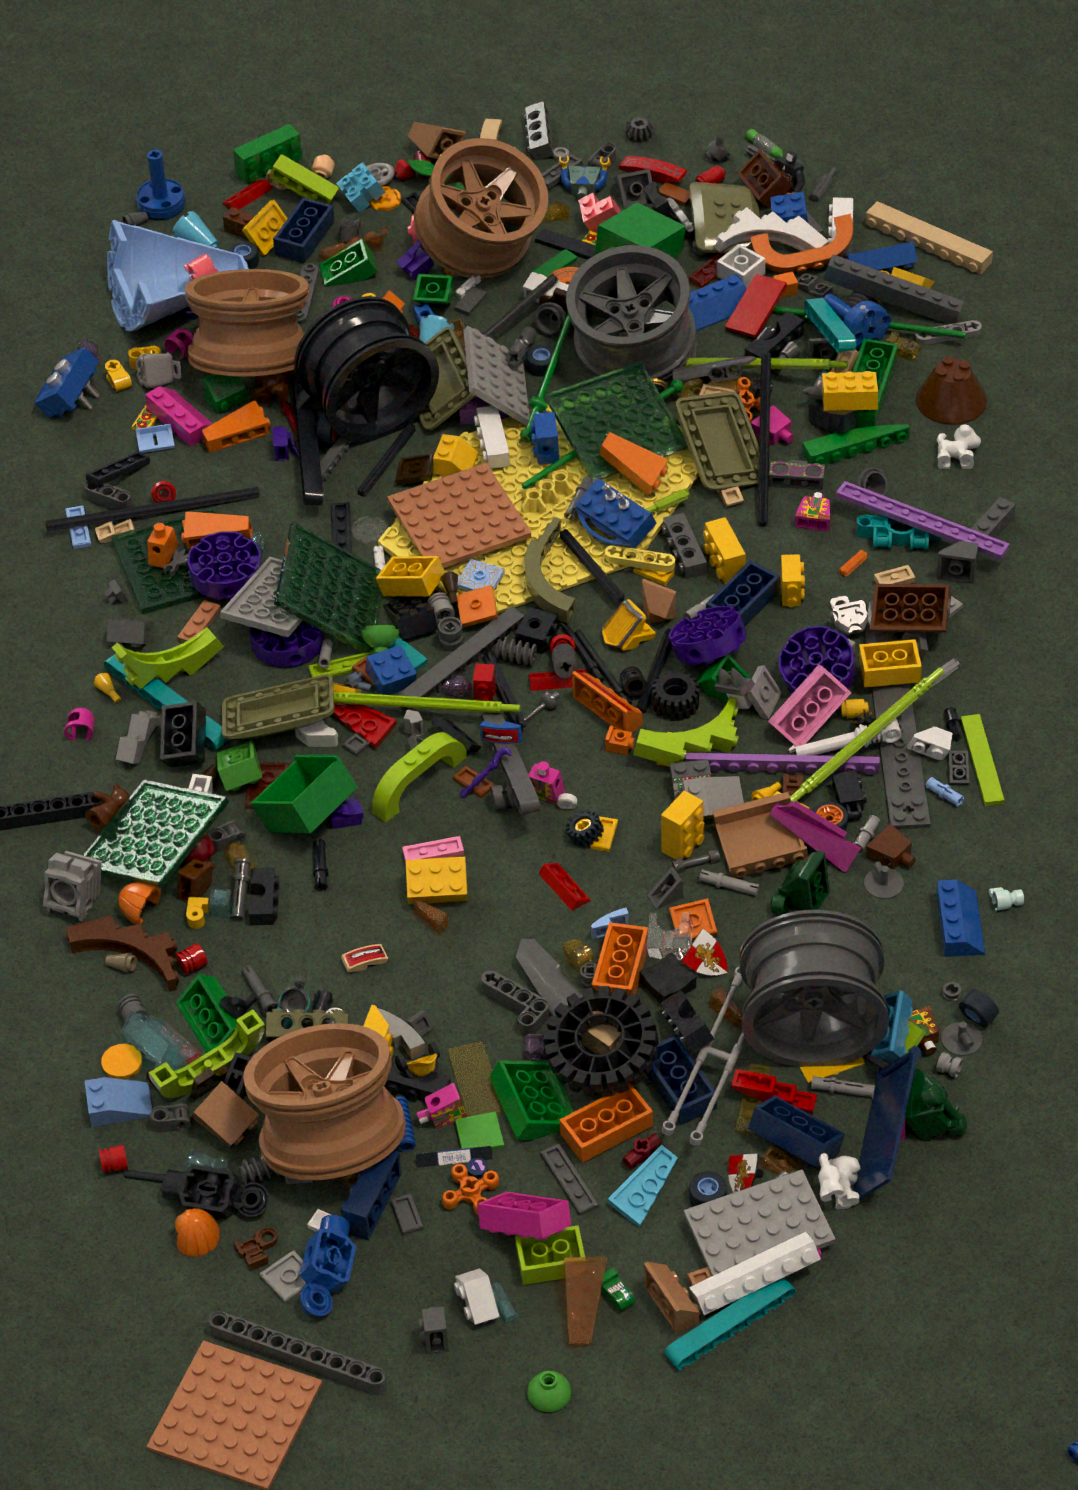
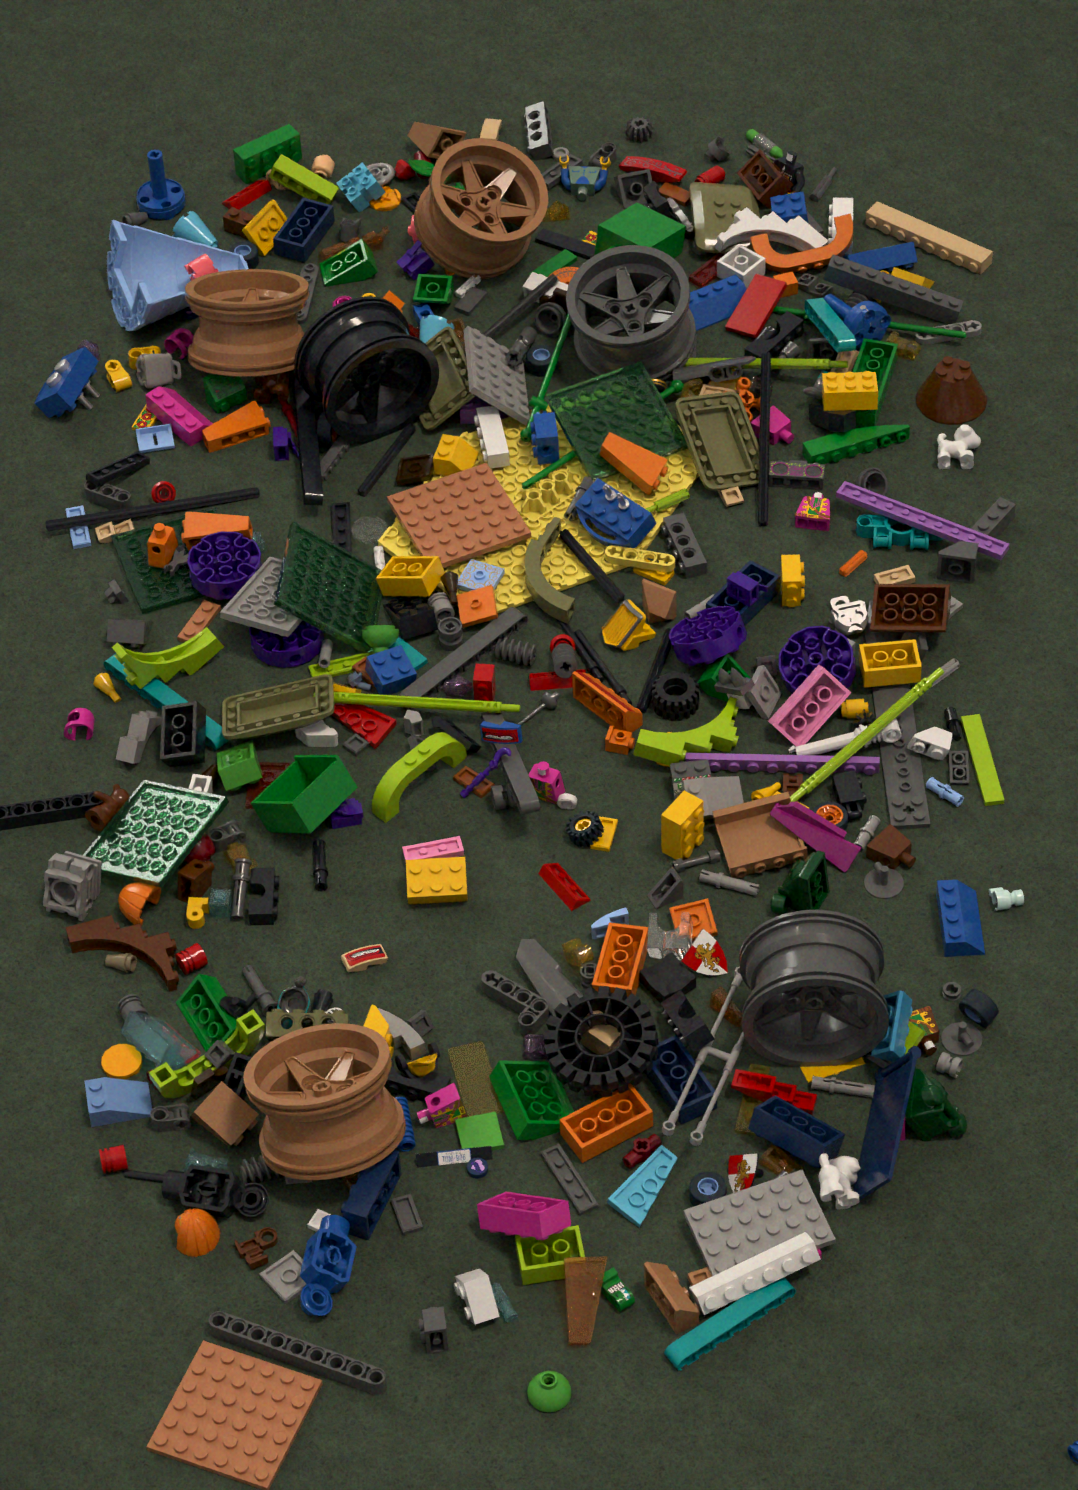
clear orange slope [413,898,449,935] -> none
orange gear [442,1164,499,1216] -> none
black axle [483,650,527,730] -> none
black brick [515,607,559,653] -> none
coral brick [579,193,621,233] -> none
black piece [620,666,647,696] -> none
yellow brick [703,517,746,584] -> none
none -> dark grey slope [204,1040,235,1069]
none -> dark purple piece [727,571,768,607]
none -> dark grey tile [756,655,777,676]

